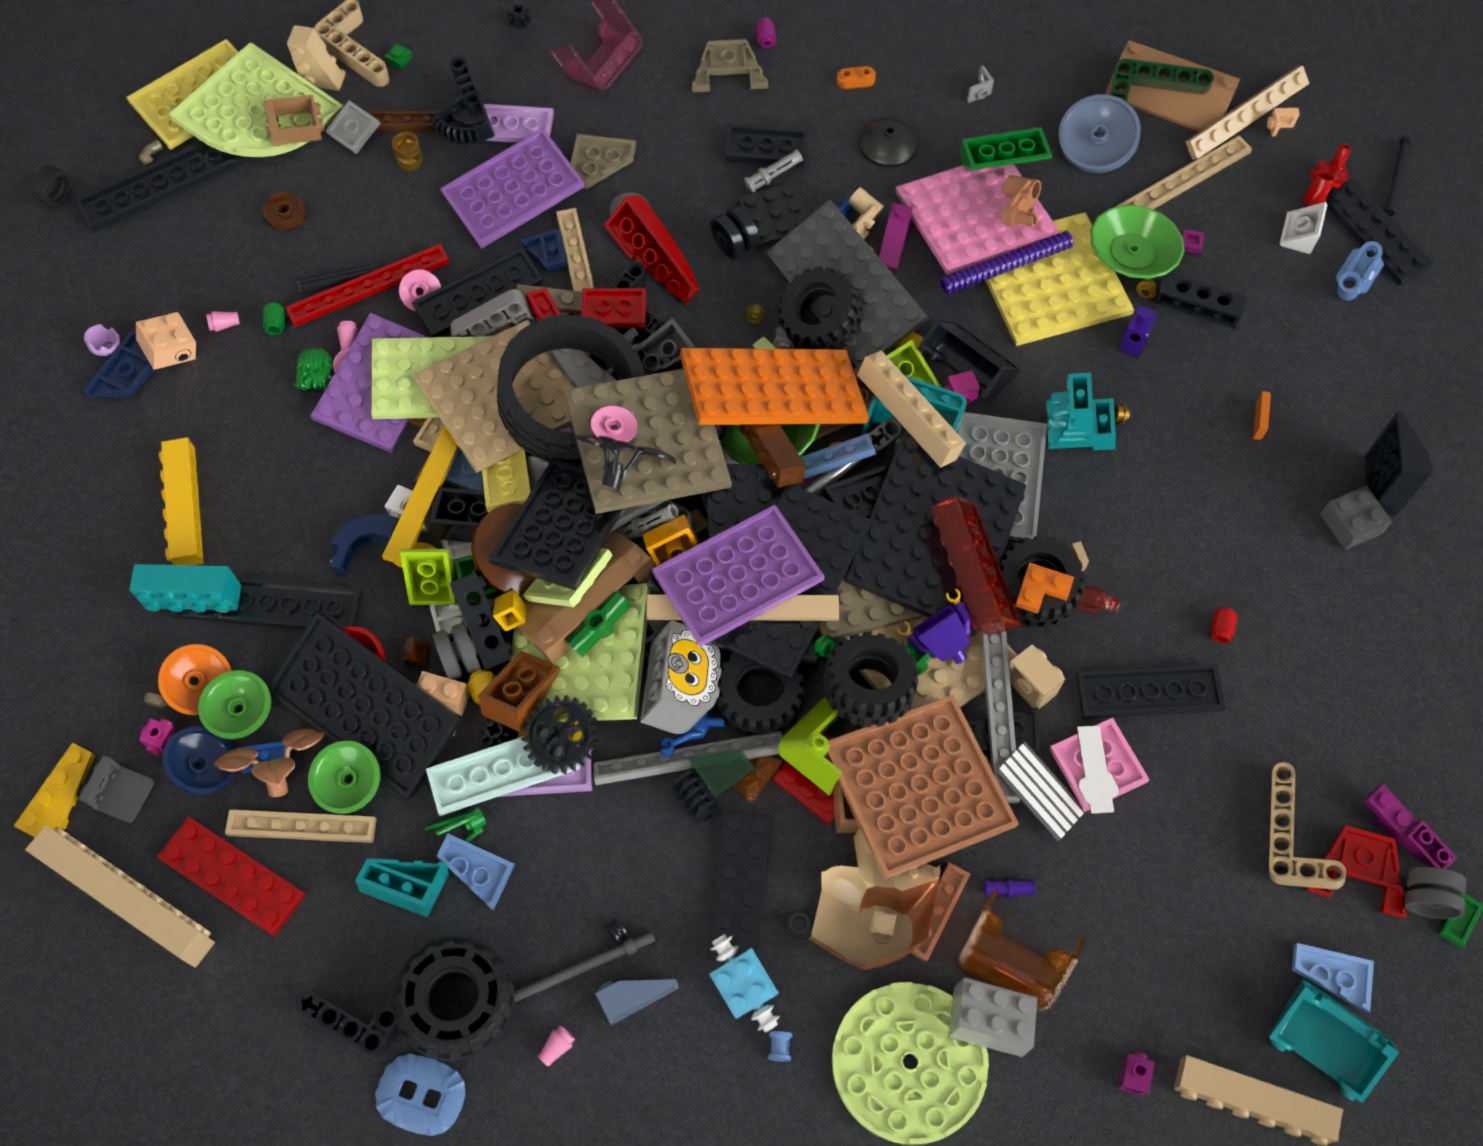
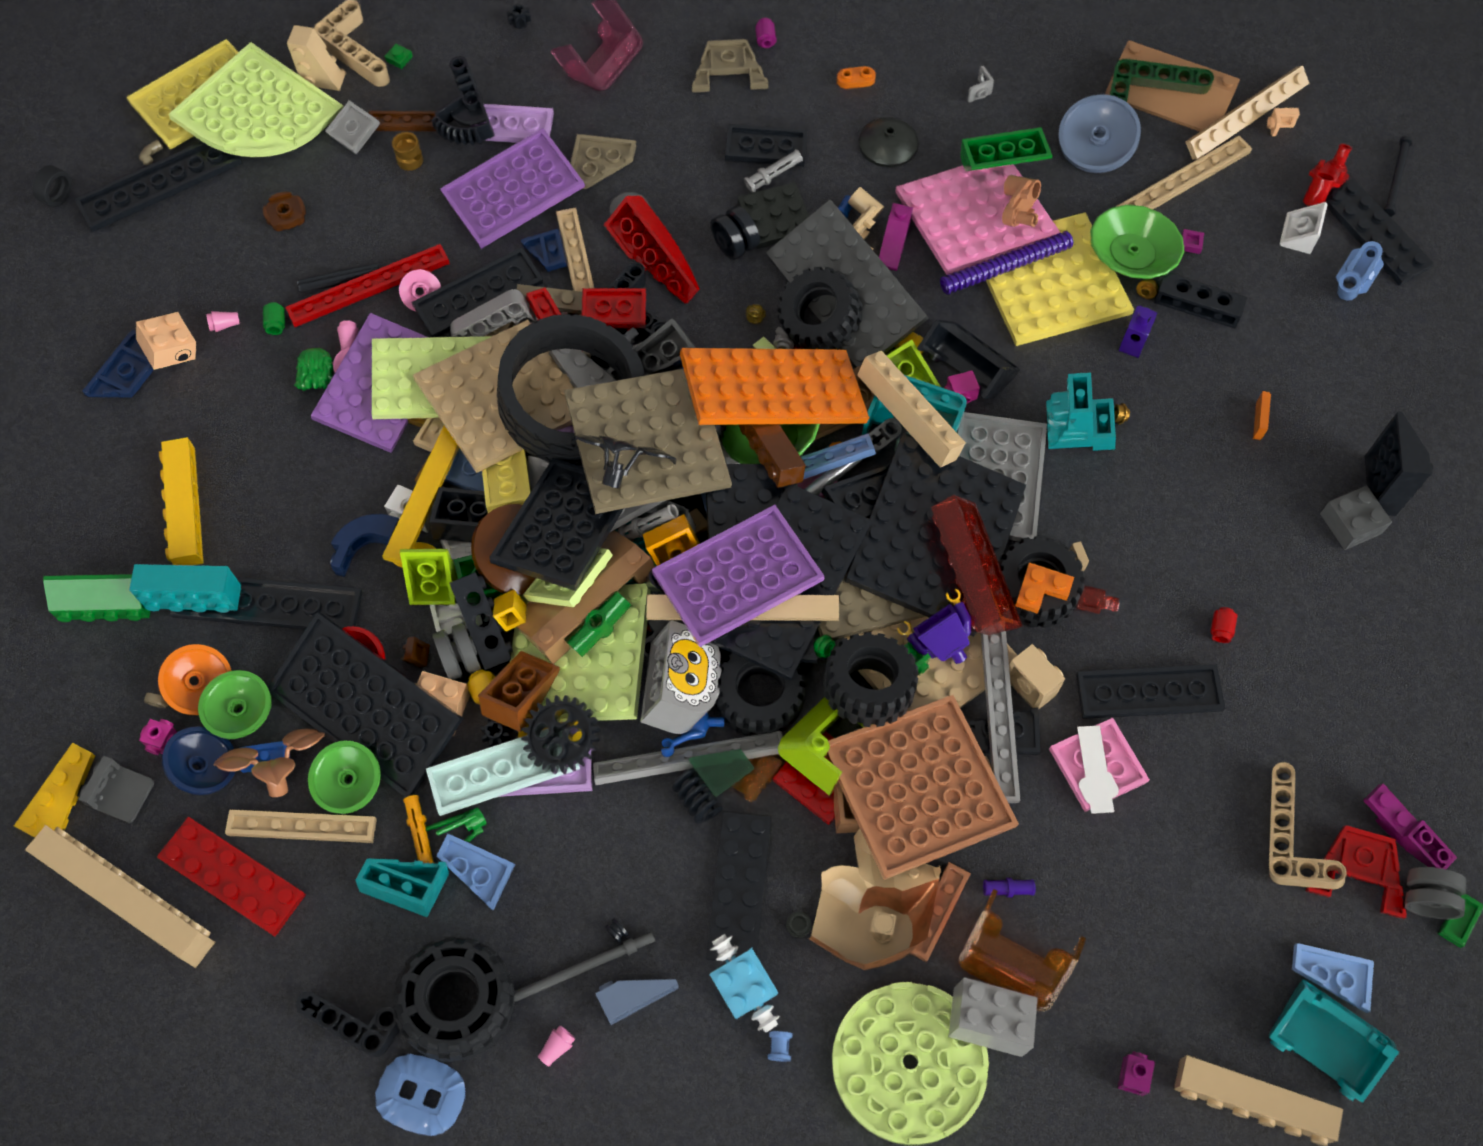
lavender hair [84,324,121,356] -> none
medium nougat window [264,95,324,146] -> none
bright pink dish [591,406,638,442] -> none
sticker [996,742,1085,842] -> none
none -> slope [43,574,150,622]
none -> light orange pin [403,795,434,863]

